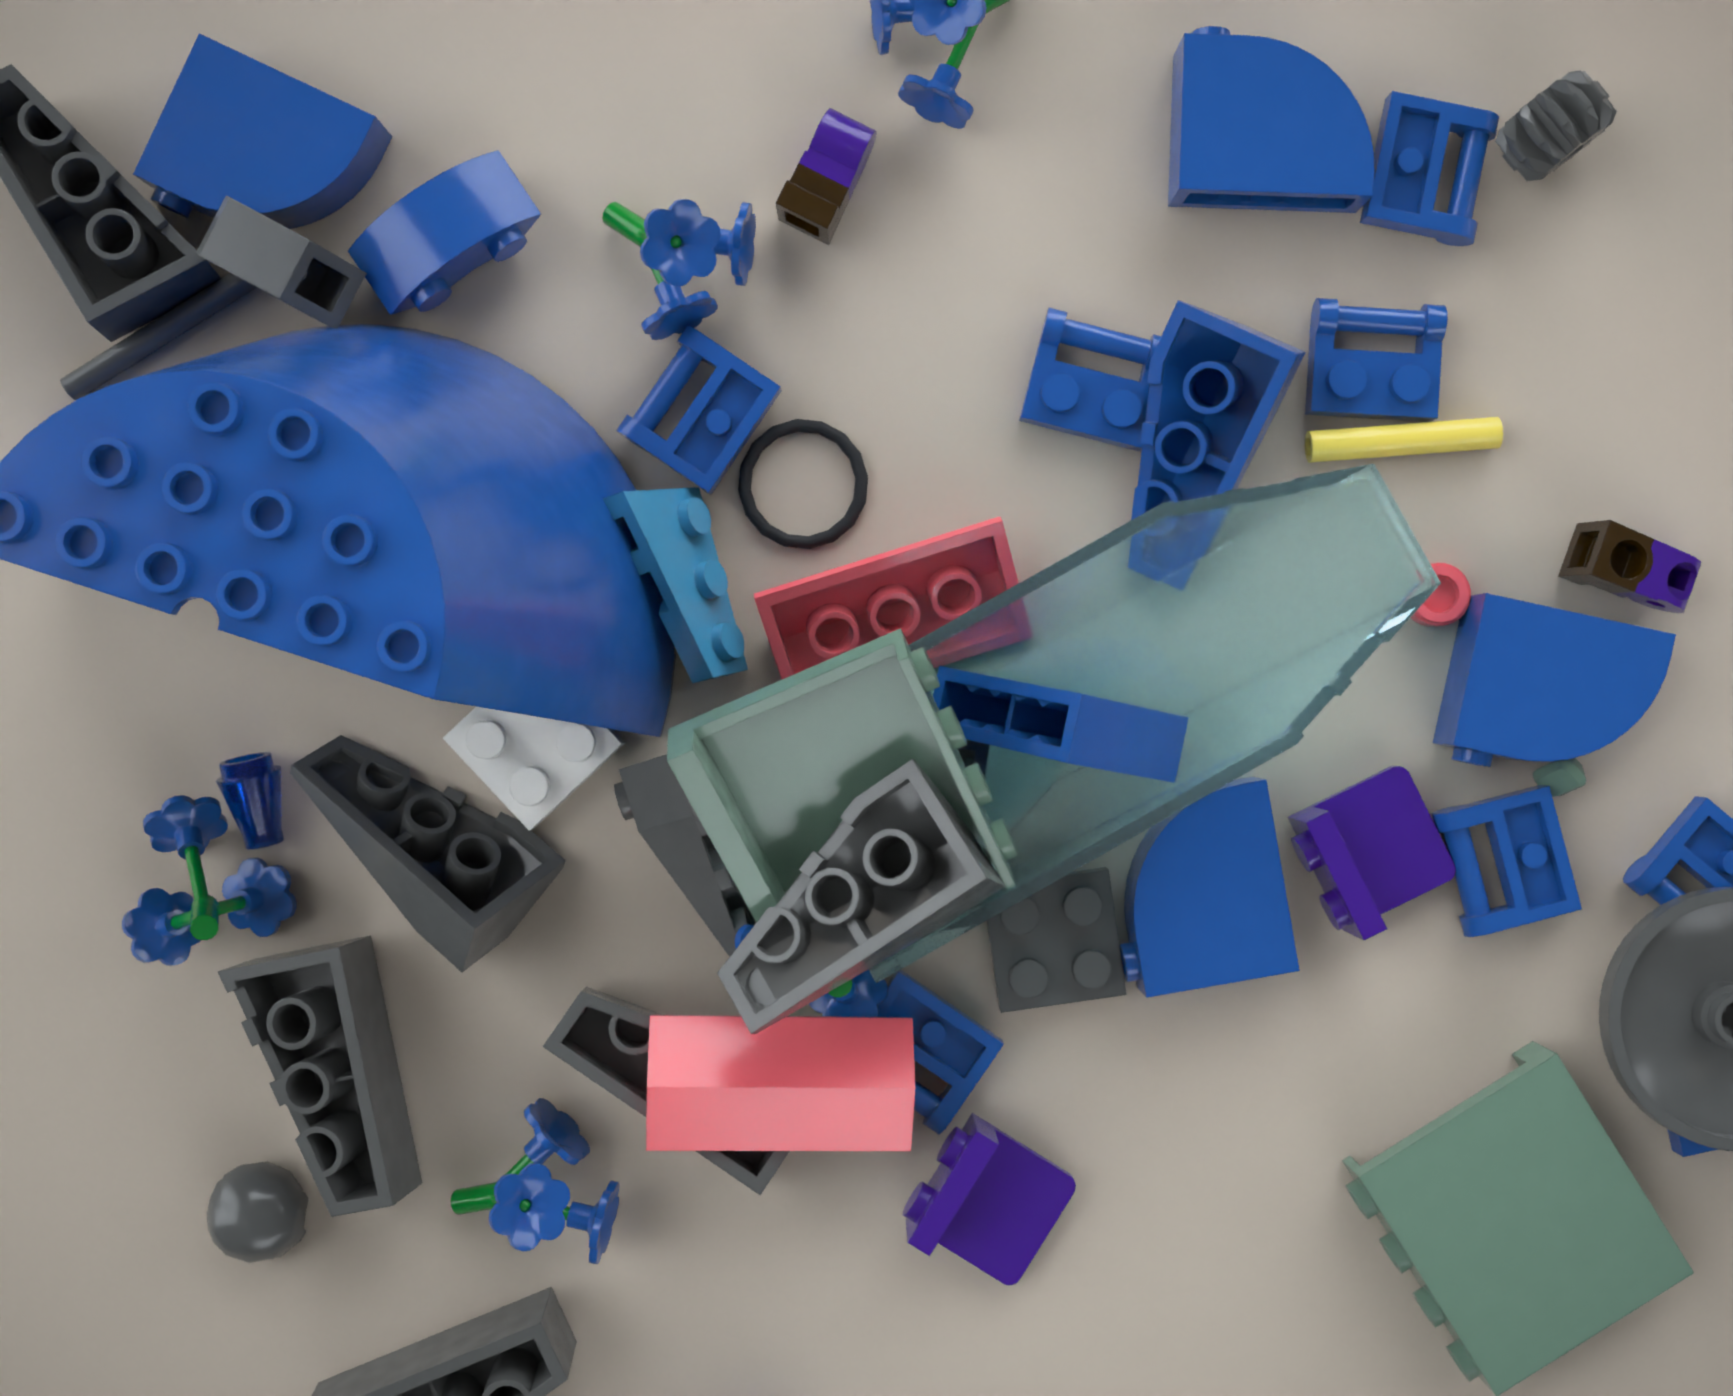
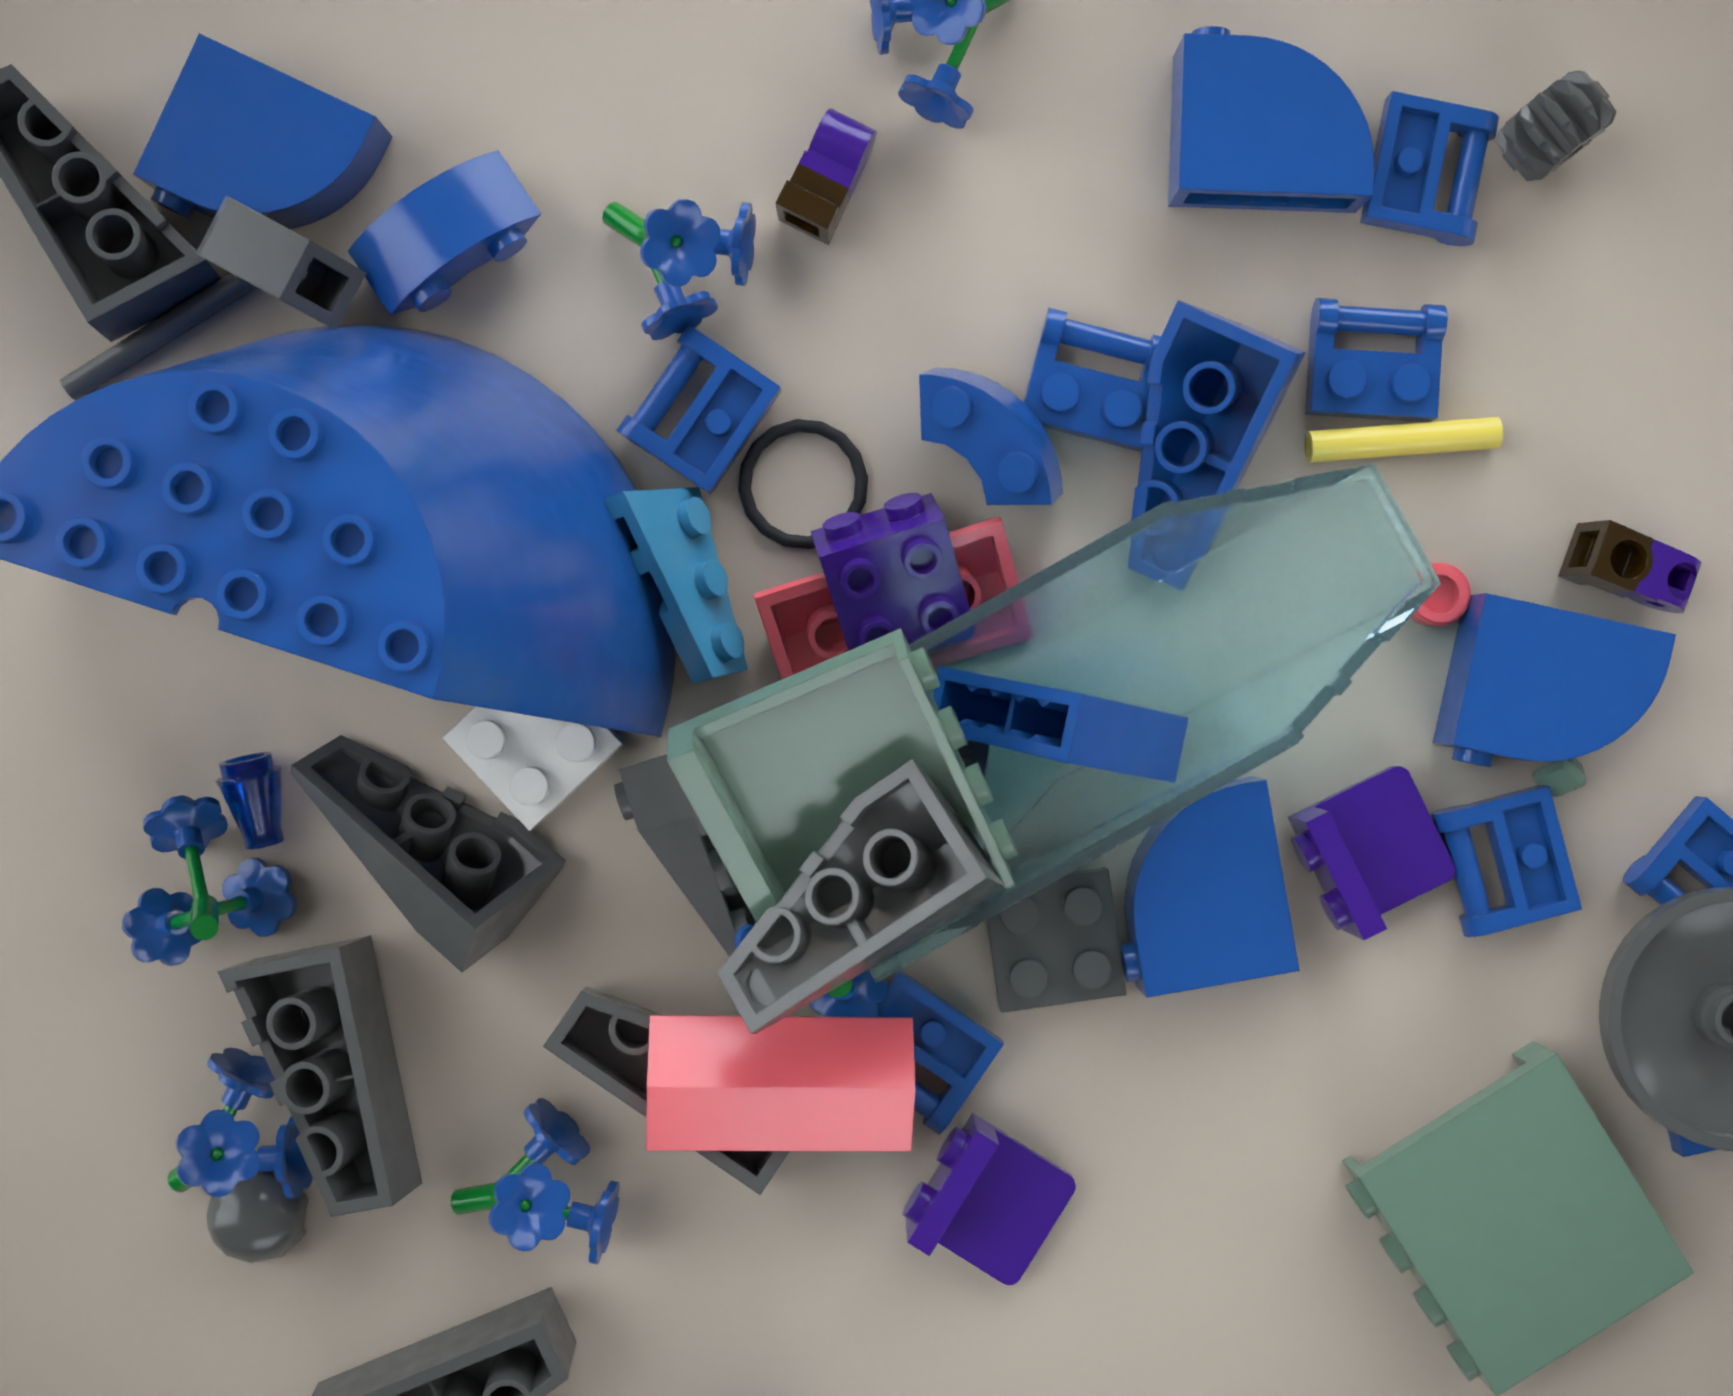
none -> blue plant [167,1048,313,1199]
none -> dark purple bracket [811,493,974,651]
none -> blue brick [919,368,1063,505]

